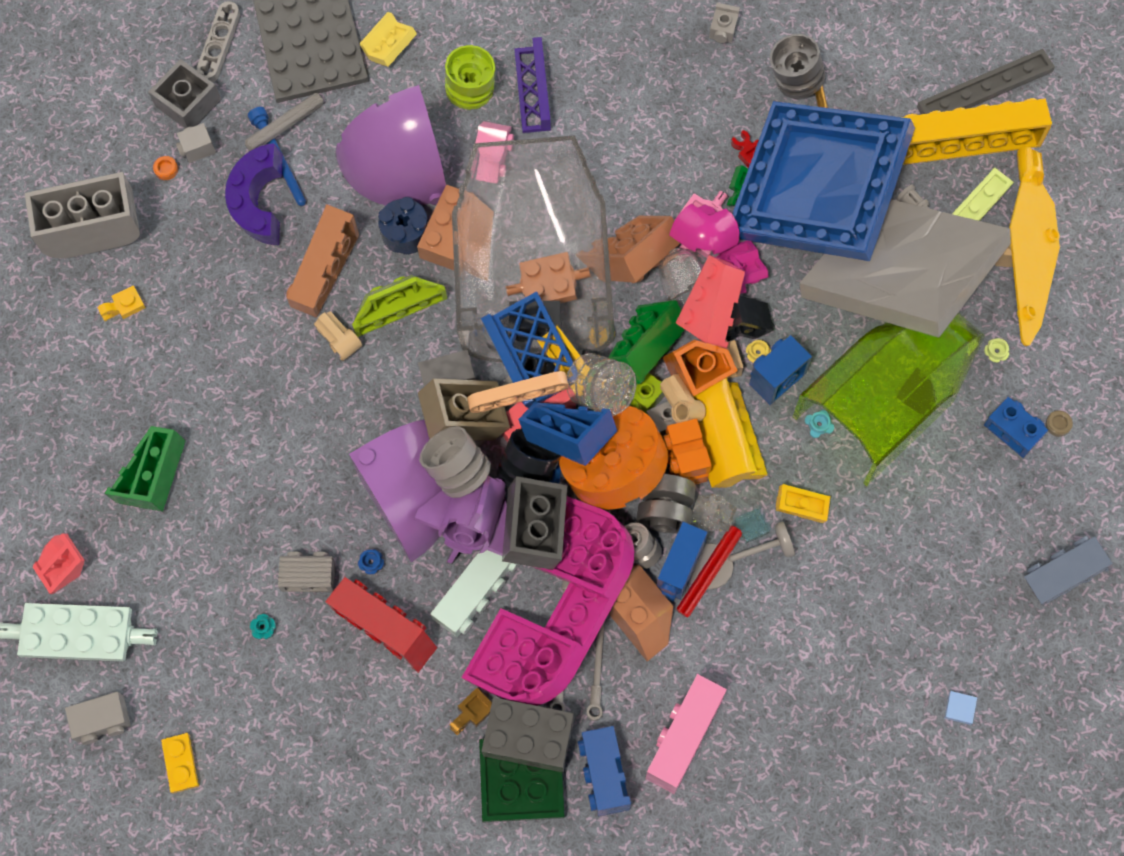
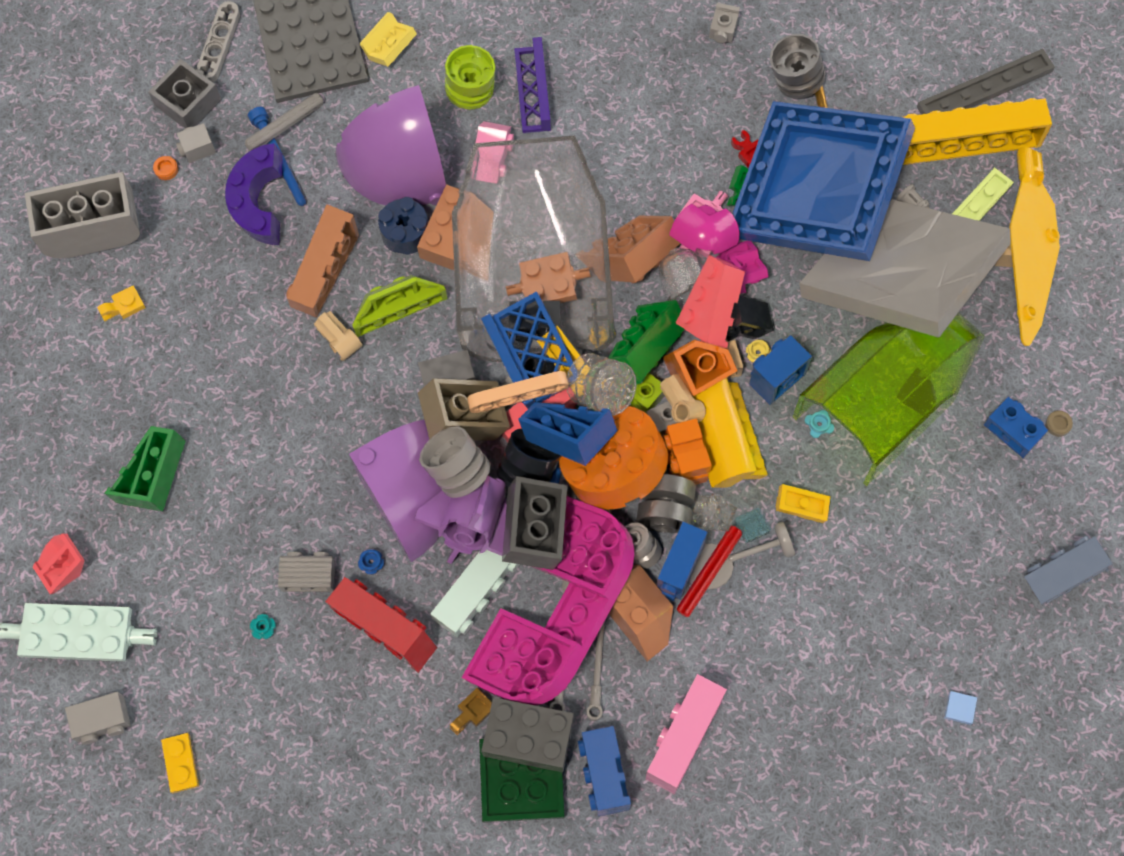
yellowish green plate [984,338,1009,363] -> none

